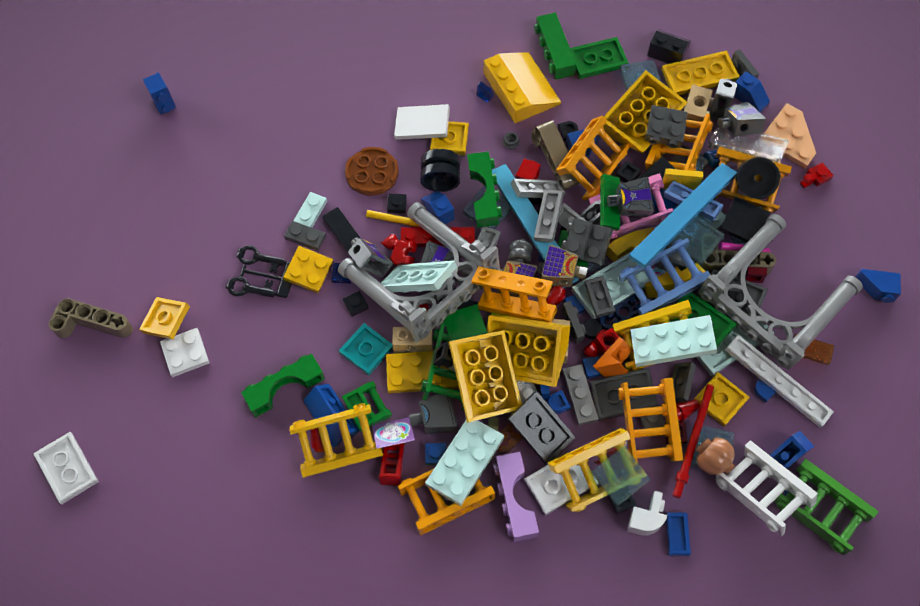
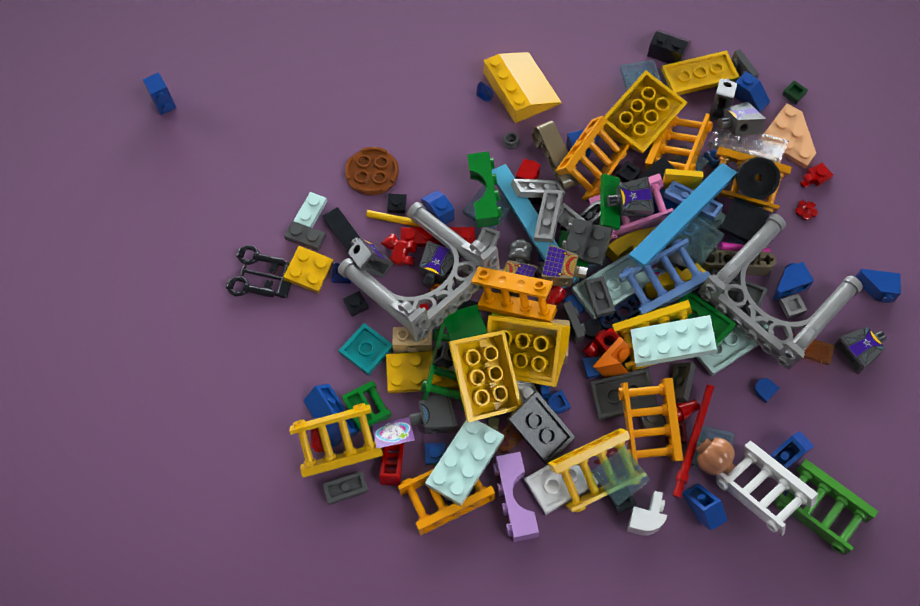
white tile [33,432,99,505] -> none
dark tan beam [49,298,133,339] -> none
yellow plate [139,297,190,340] -> none
white plate [160,328,210,377] -> none
green arch [241,353,325,418] -> none
light aqua plate [381,261,457,293] -> none
white tile [394,104,450,140] -> none
black wheel [420,149,460,192] -> none
yellow tile [430,121,469,156] -> none
green brick [534,12,576,80] -> none
black tile [558,121,578,141] -> none
light grey plate [562,364,598,426] -> none
green plate [570,37,629,79] -> none
dark grey plate [645,105,688,148] -> none
blue tile [665,512,691,556] -> none
tan brick [684,85,714,122] -> none
yellow tile [694,372,750,427] -> none
white tile [725,334,834,428] -> none
dark red tile [745,267,767,283] -> none
none -> dark grey plate [323,471,369,505]
none -> blue slope [682,483,728,531]
none -> blue slope [773,262,814,301]
none -> light grey plate [779,294,807,319]
none -> dark green plate [782,81,808,104]
none -> red plant [795,200,818,220]
none -> dark grey torso [834,327,887,374]

